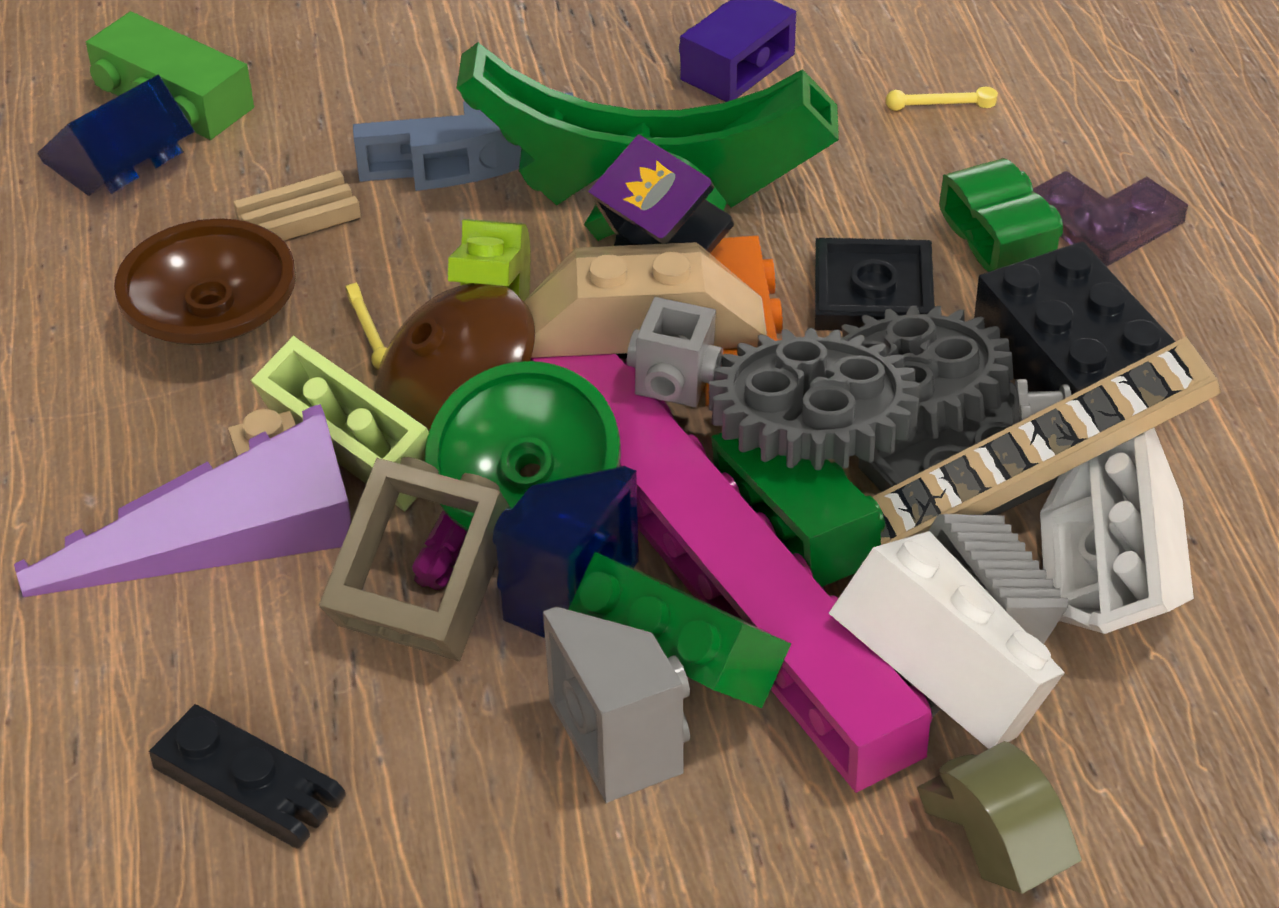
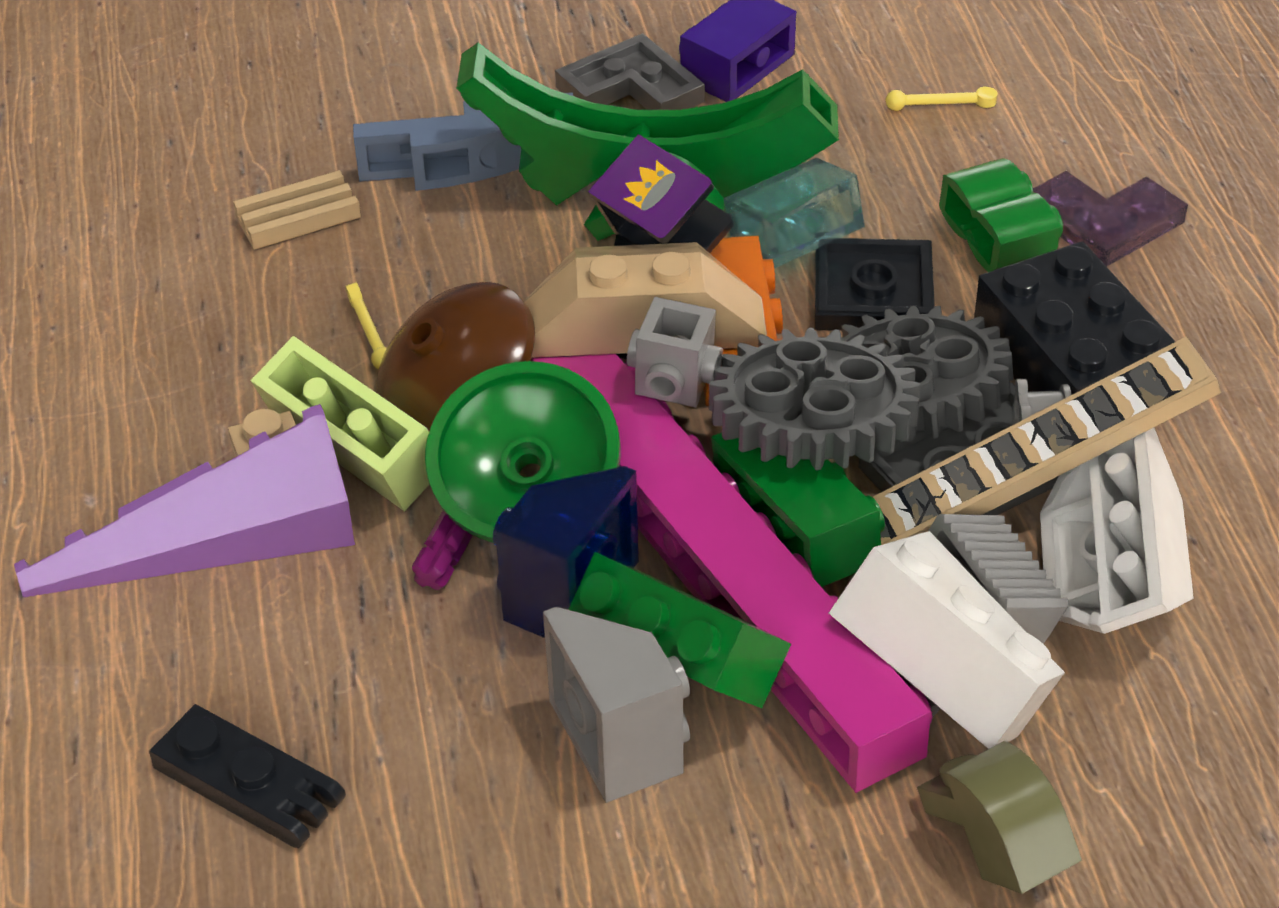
clear blue slope [37,74,195,196] -> none
bright green brick [86,11,255,140] -> none
reddish brown dish [114,219,296,345] -> none
dark tan window [319,457,514,661] -> none
lime brick [448,219,531,301] -> none
none -> flat silver plate [555,33,705,110]
none -> clear light blue brick [723,157,865,268]

